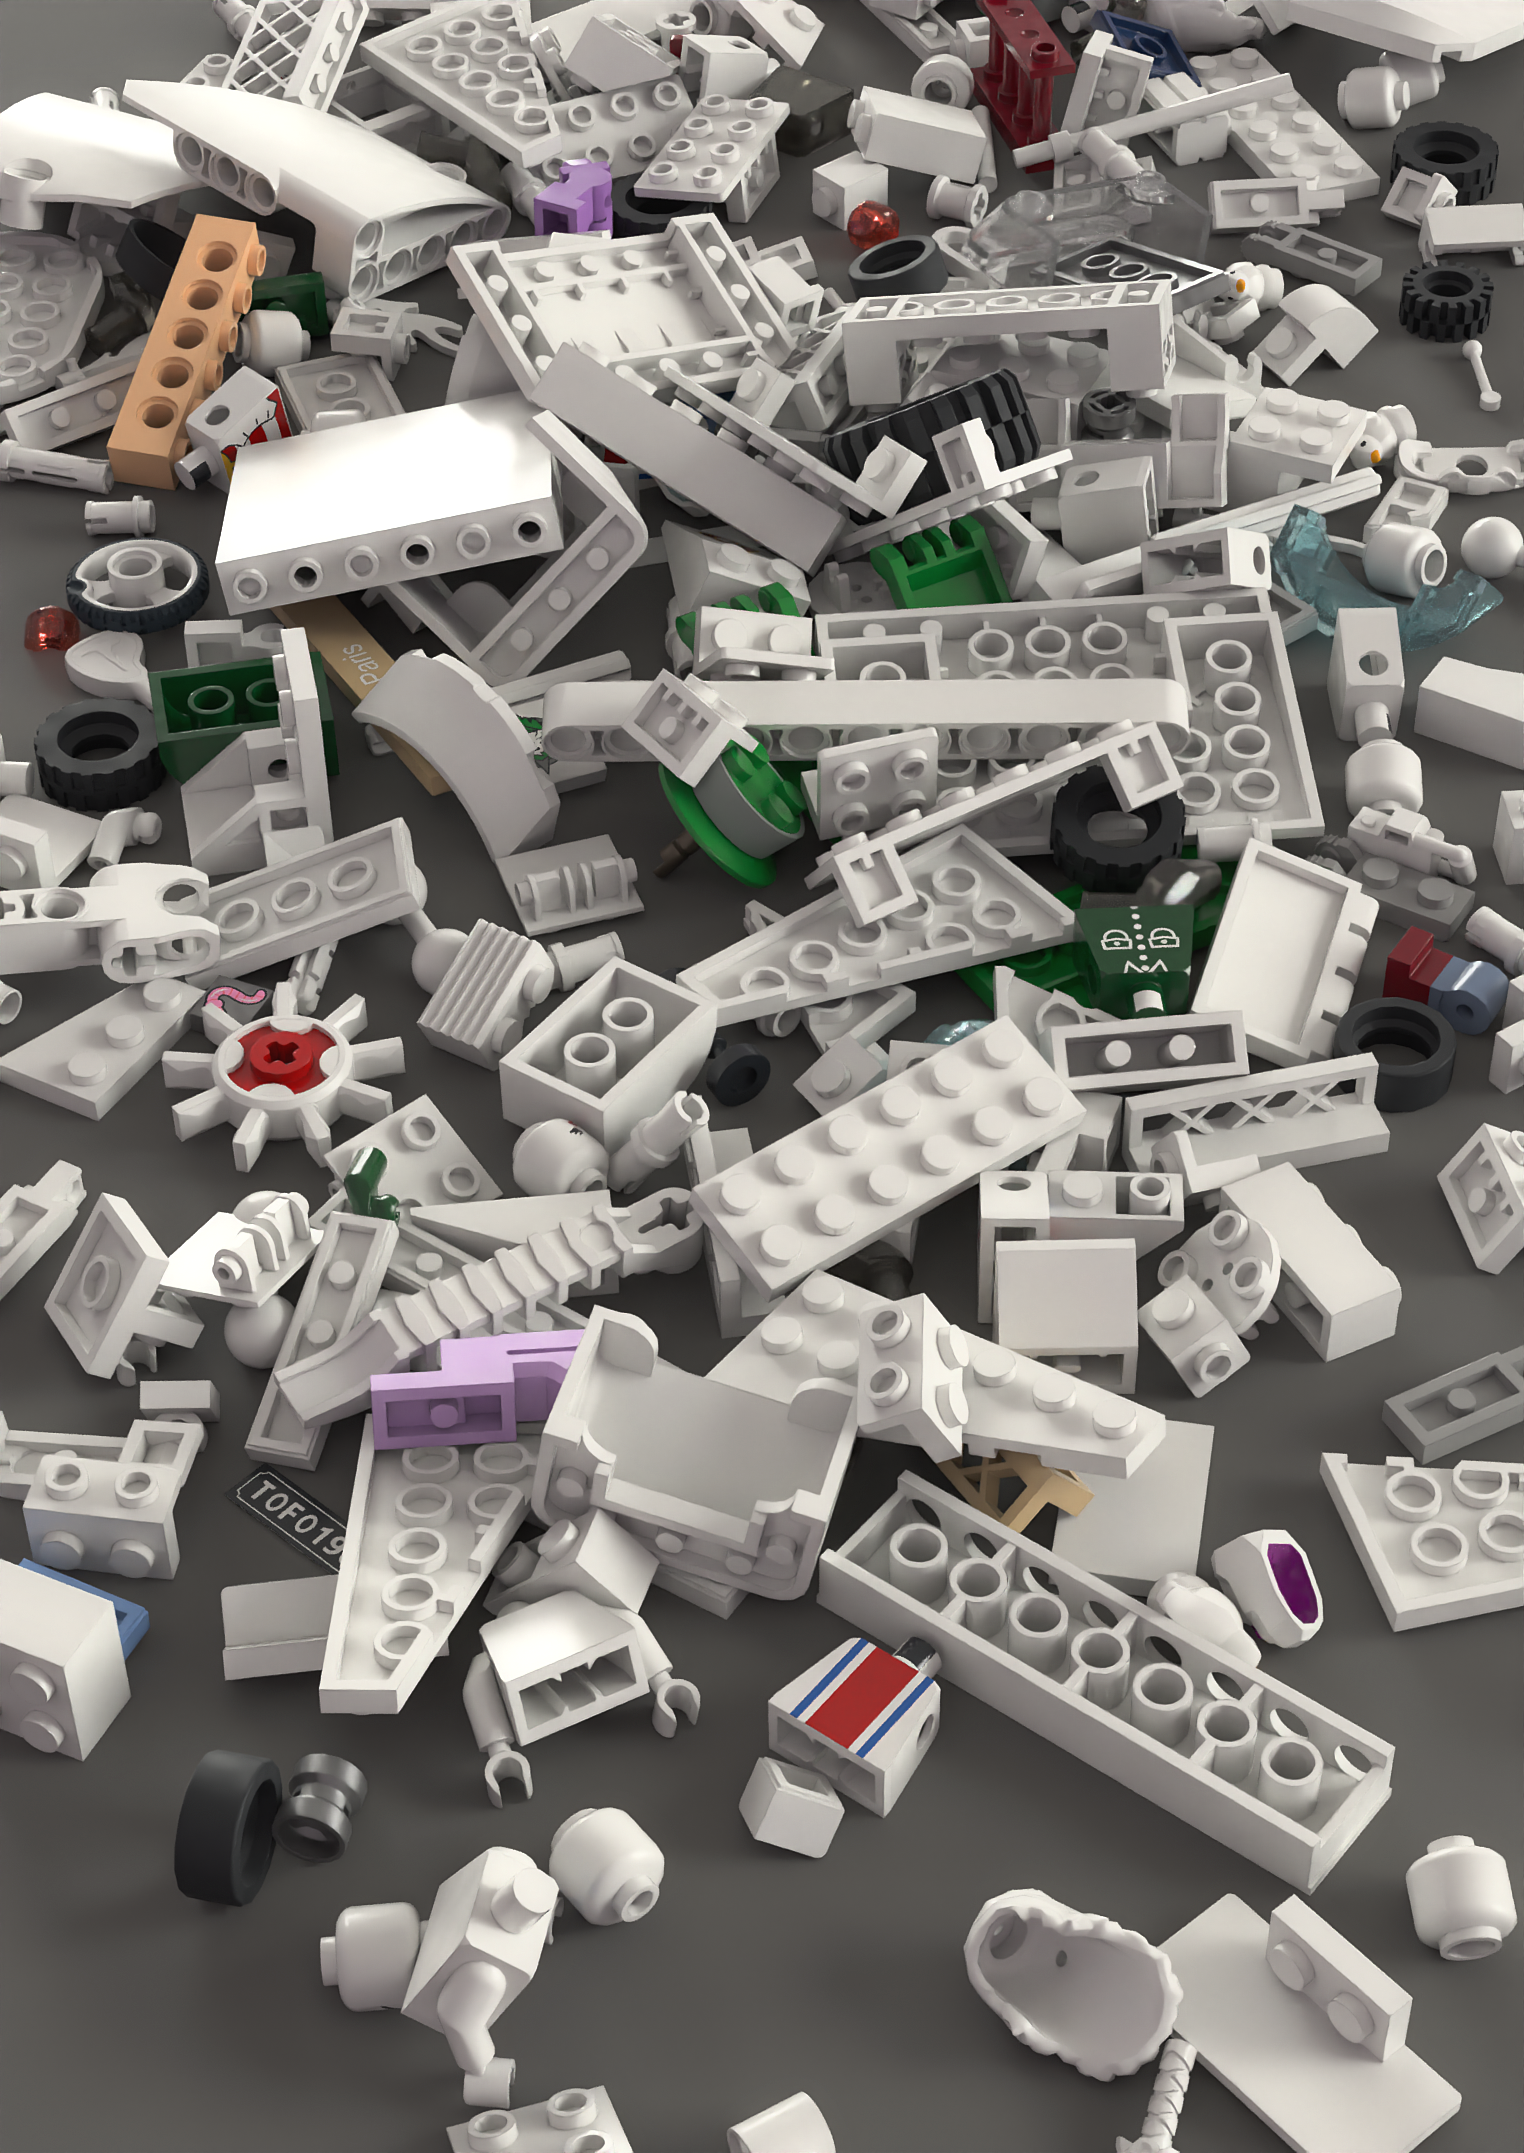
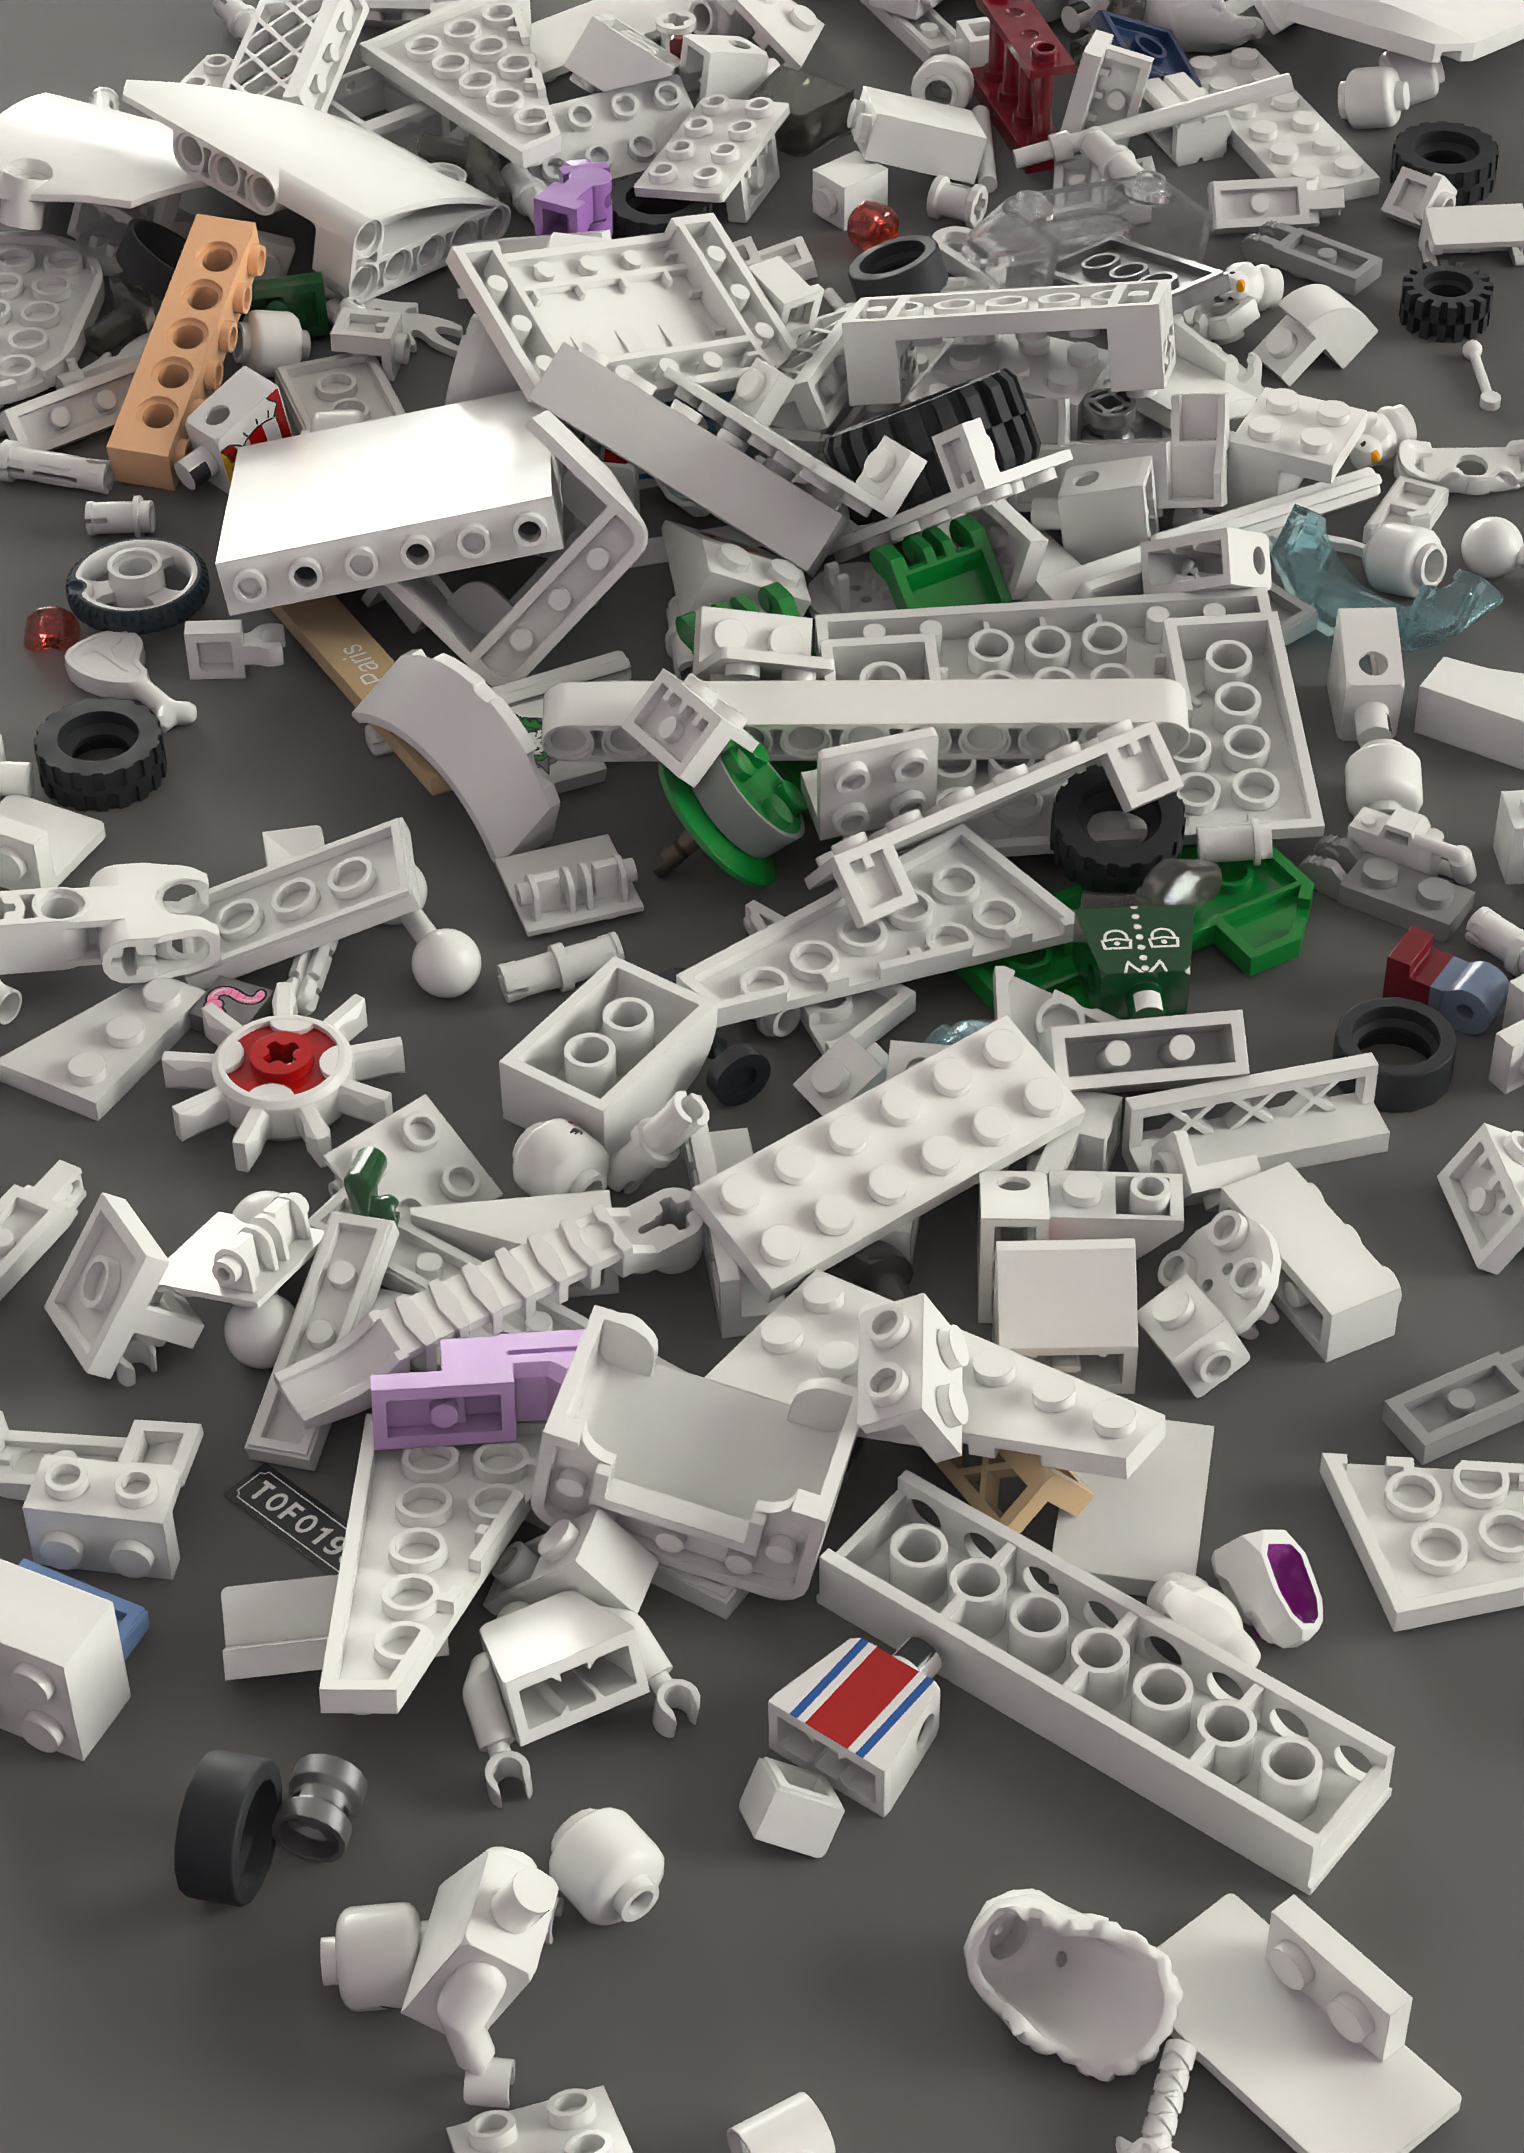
white arm [87,807,162,871] -> none
white tile [140,1380,220,1452] -> none
dark green brick [148,651,340,784] -> none
white bracket [181,627,334,876] -> none
white brick [417,918,555,1071] -> none
white plate [530,27,586,105] -> none
white hinge [1187,837,1379,1068] -> none
white head [1406,1835,1517,1961] -> none

